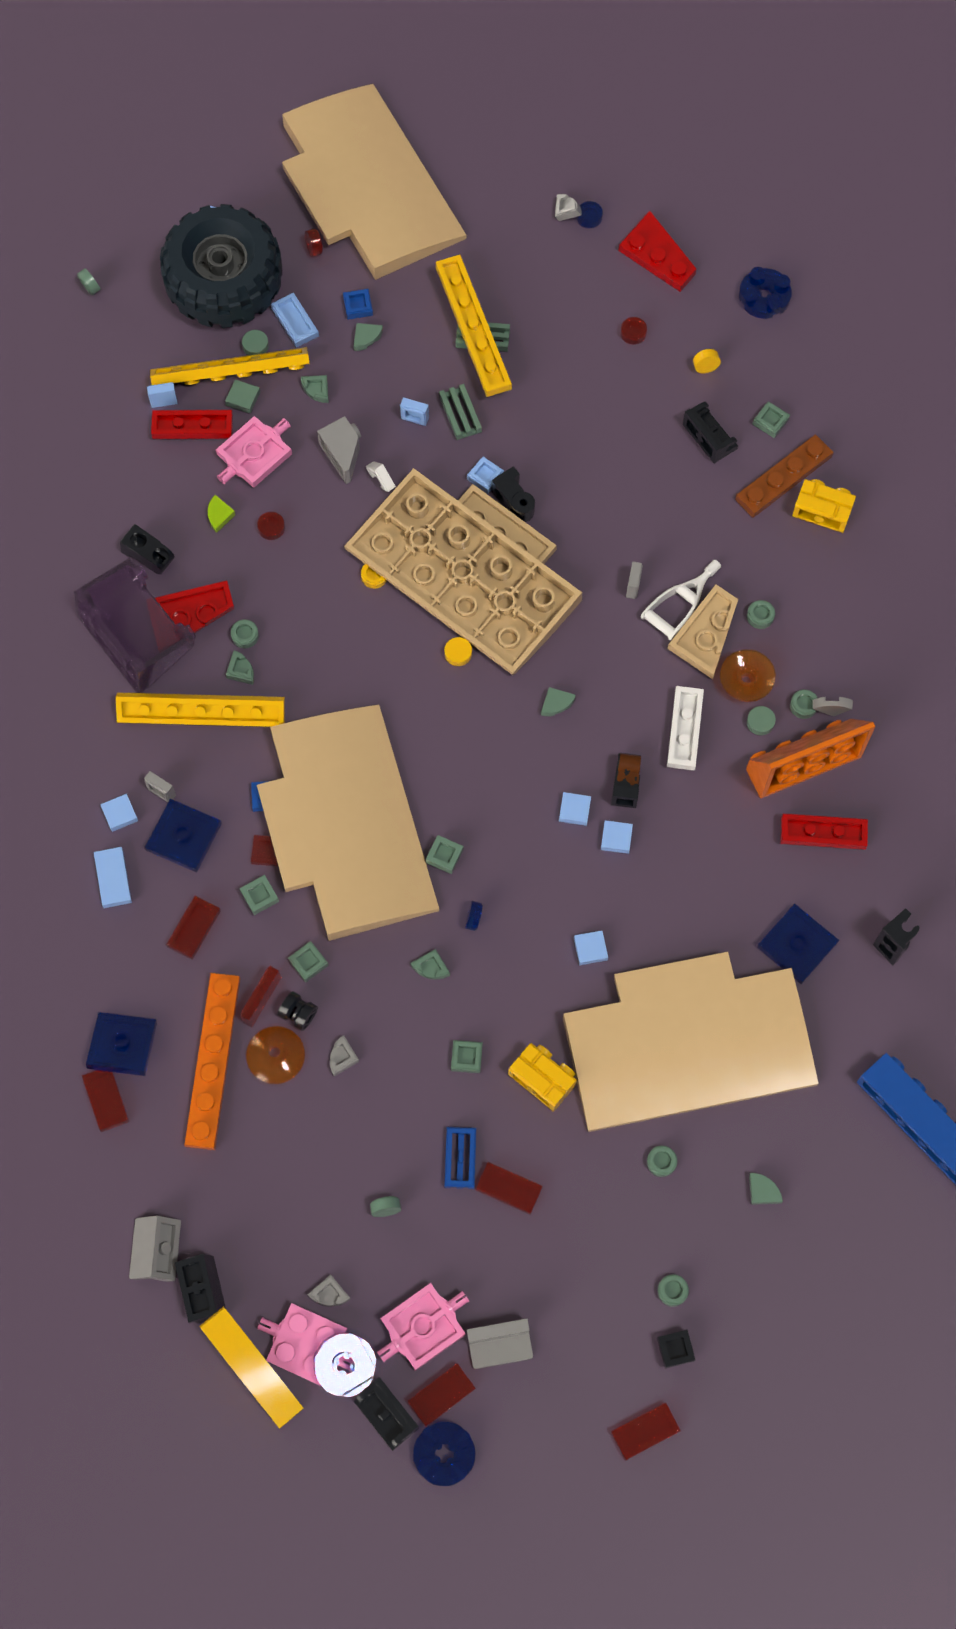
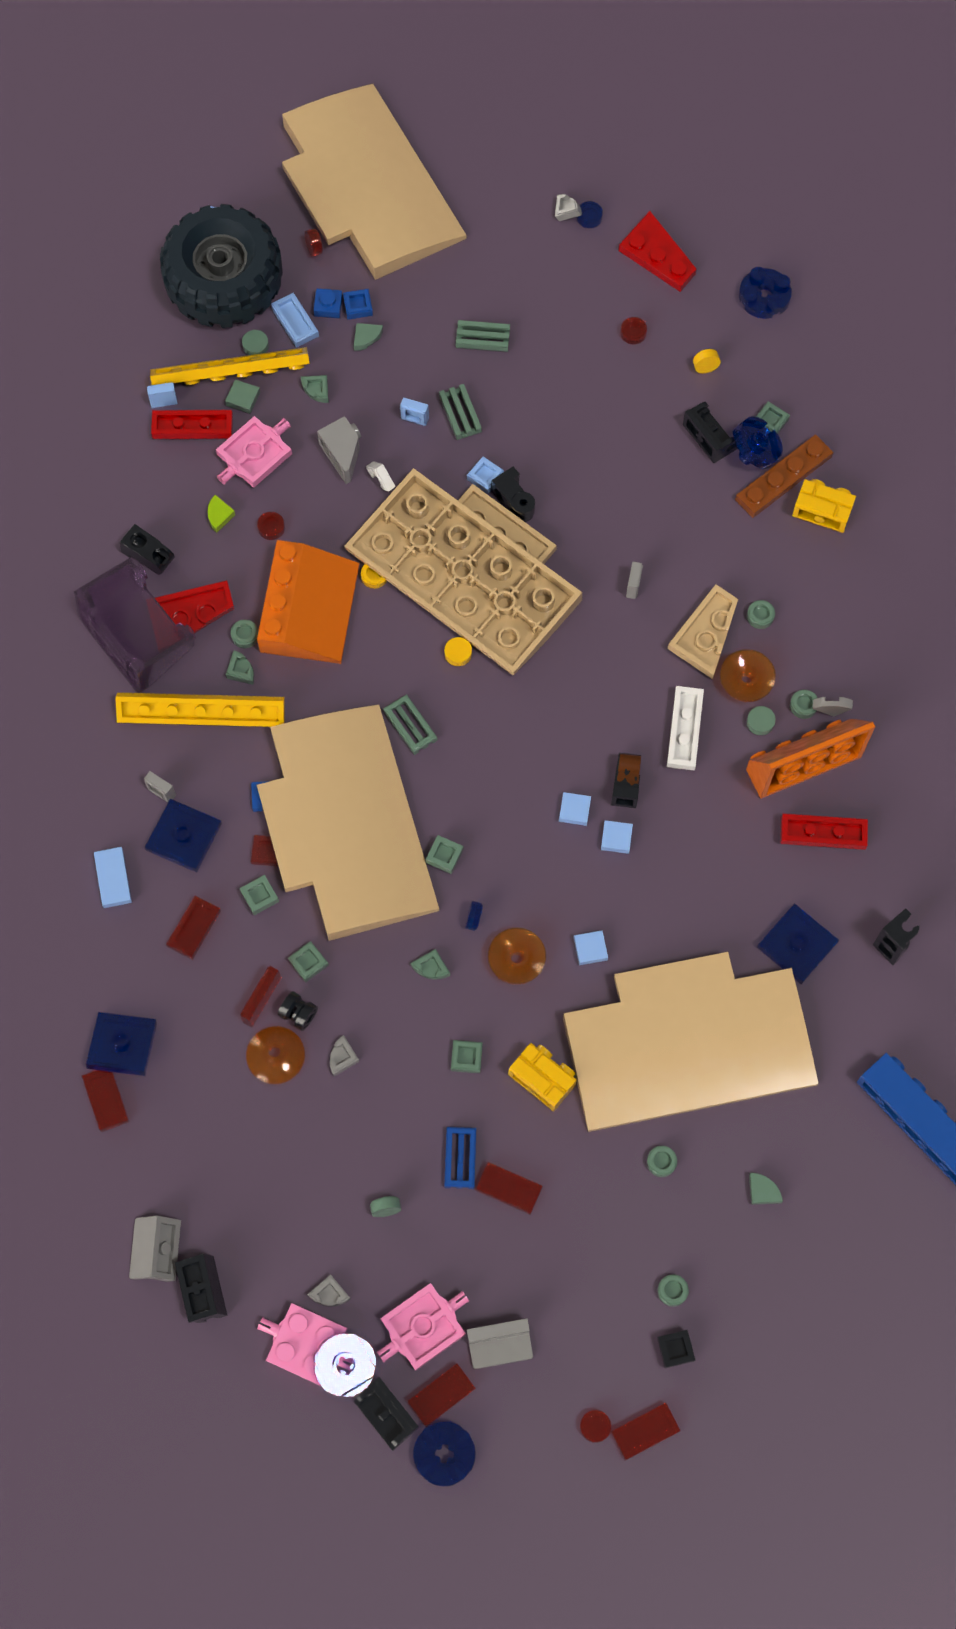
sand green tile [77,268,101,295] -> none
light blue tile [100,794,138,832] -> none
orange plate [184,973,240,1150] -> none
yellow slope [199,1306,304,1429] -> none
yellow plate [436,255,512,397] -> none
sand green tile [541,687,576,716] -> none
white piece [641,560,721,641] -> none
none -> orange slope [257,540,359,664]
none -> blue plate [313,288,343,318]
none -> sand green tile [383,694,437,755]
none -> clear orange dish [488,928,546,985]
none -> clear red tile [580,1410,611,1443]
none -> clear blue plate [732,416,783,469]

